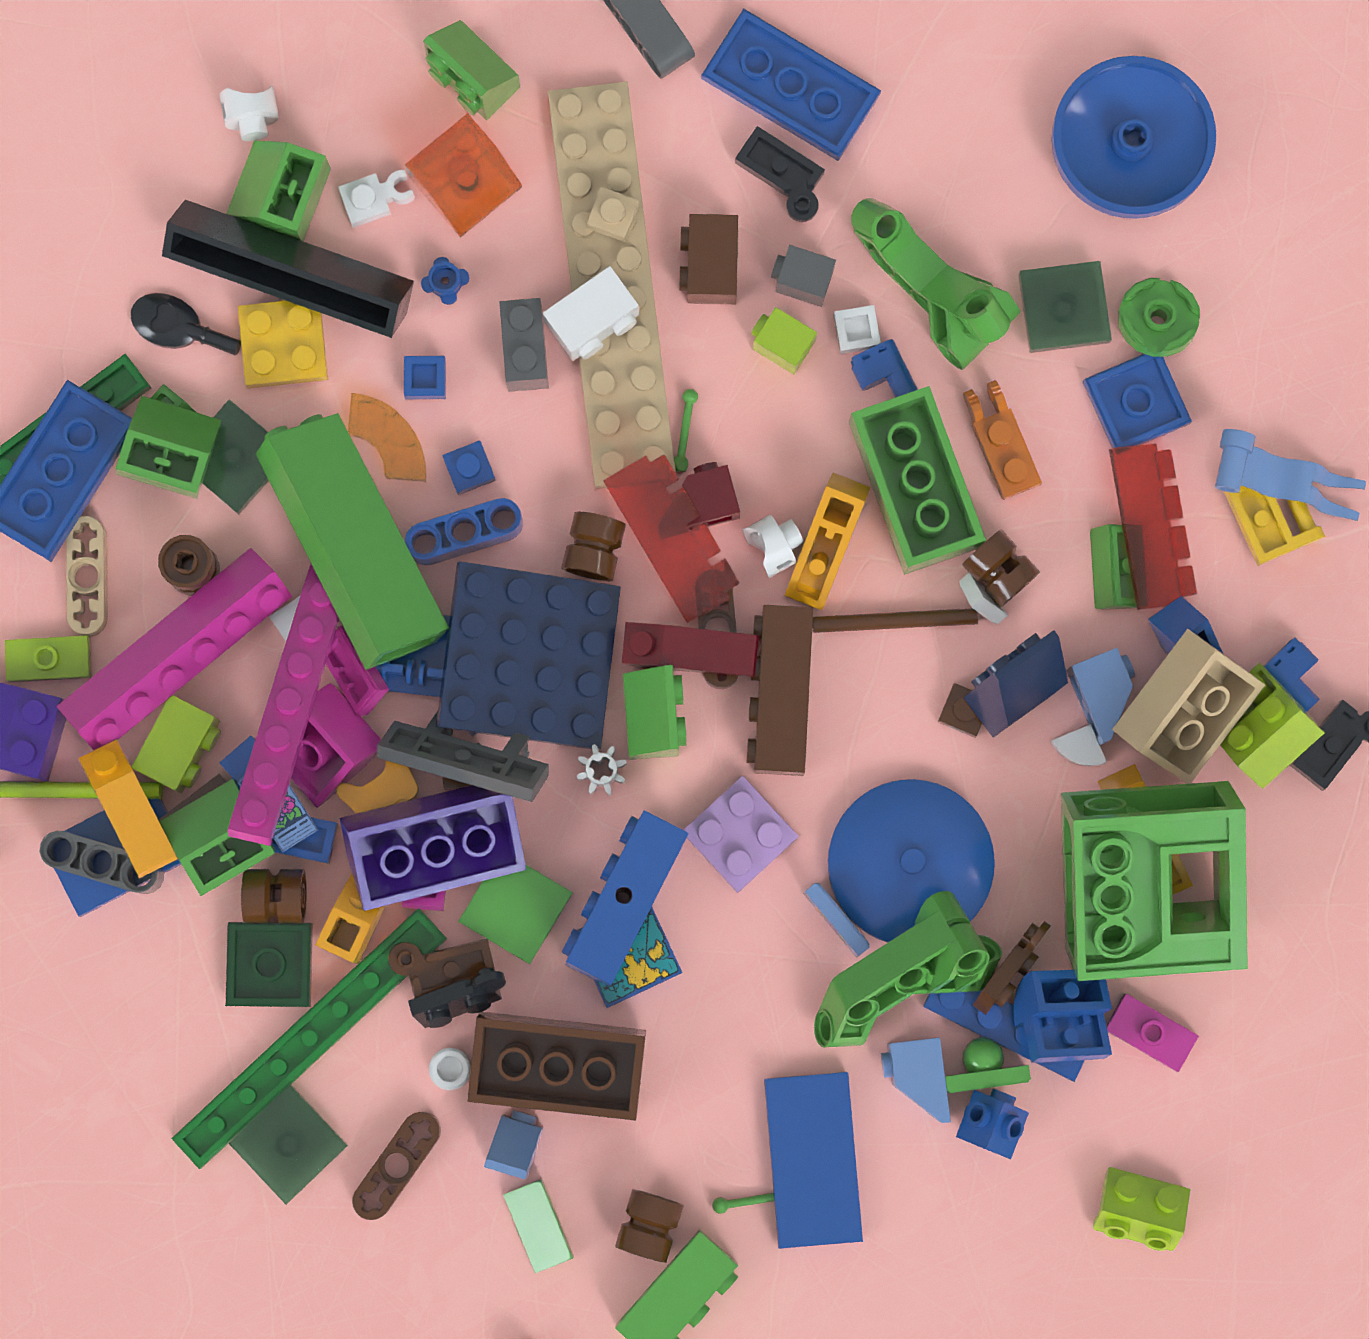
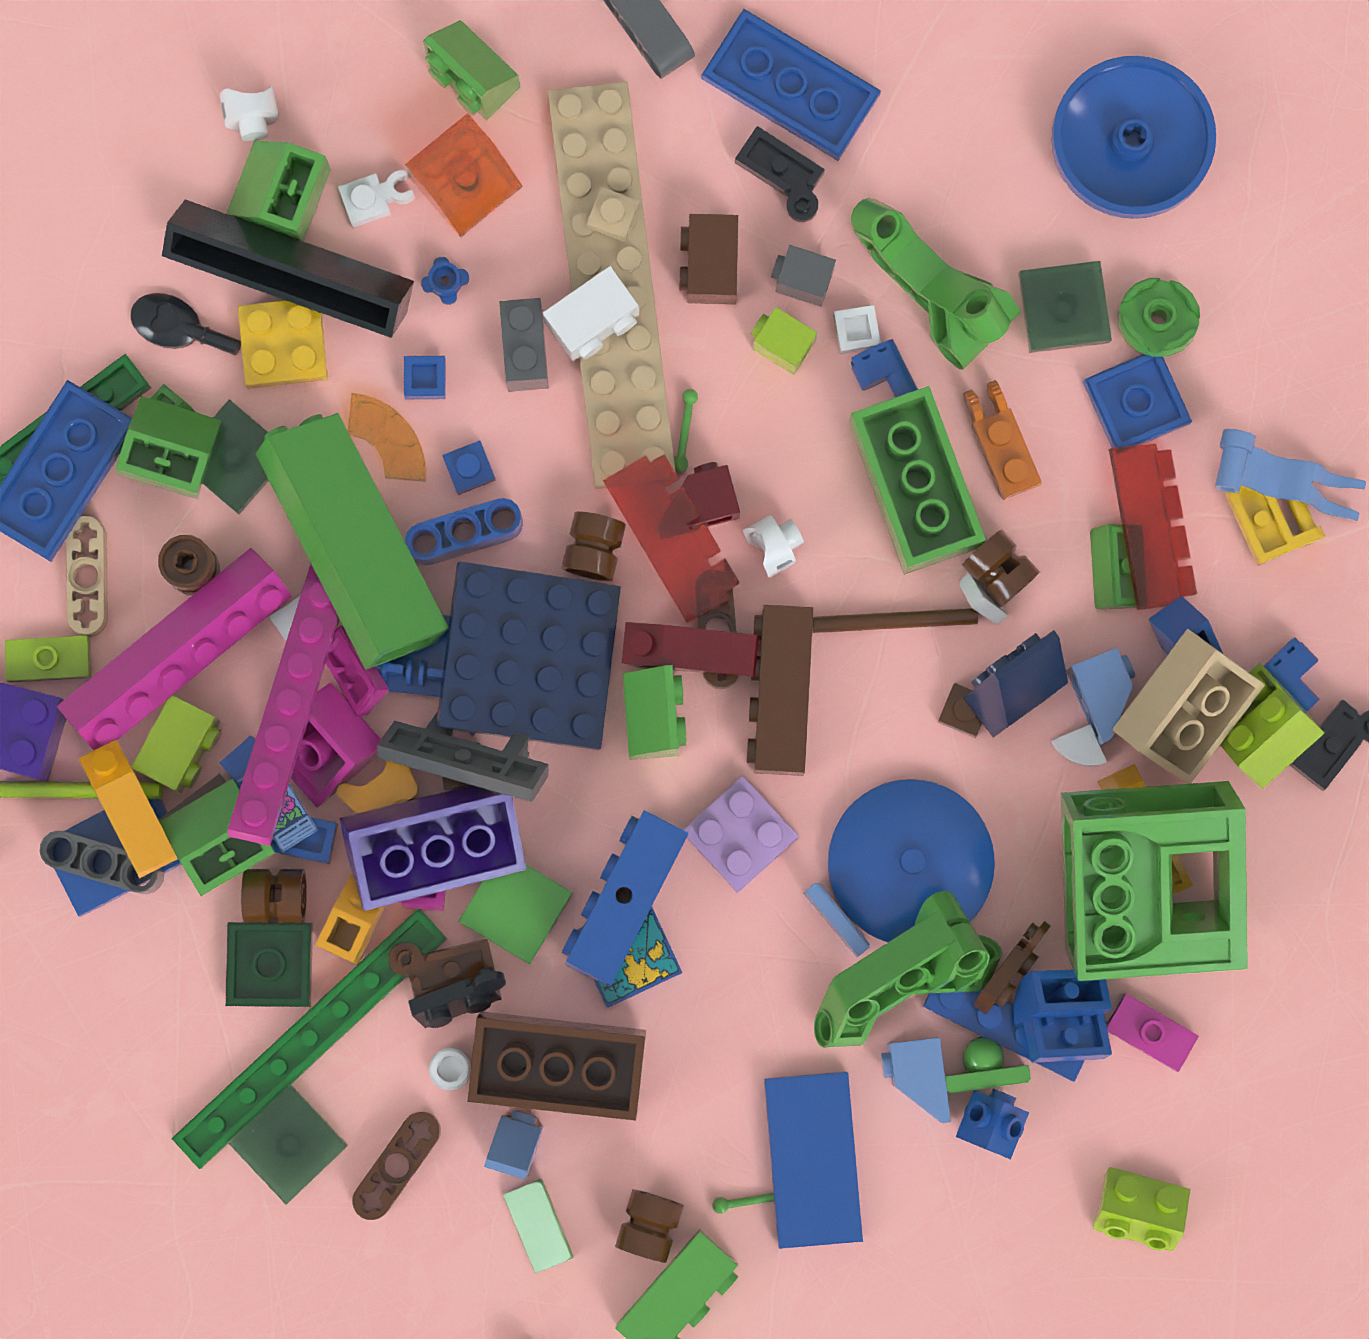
white gear [577,745,627,796] -> none
light orange slope [784,472,871,610] -> none

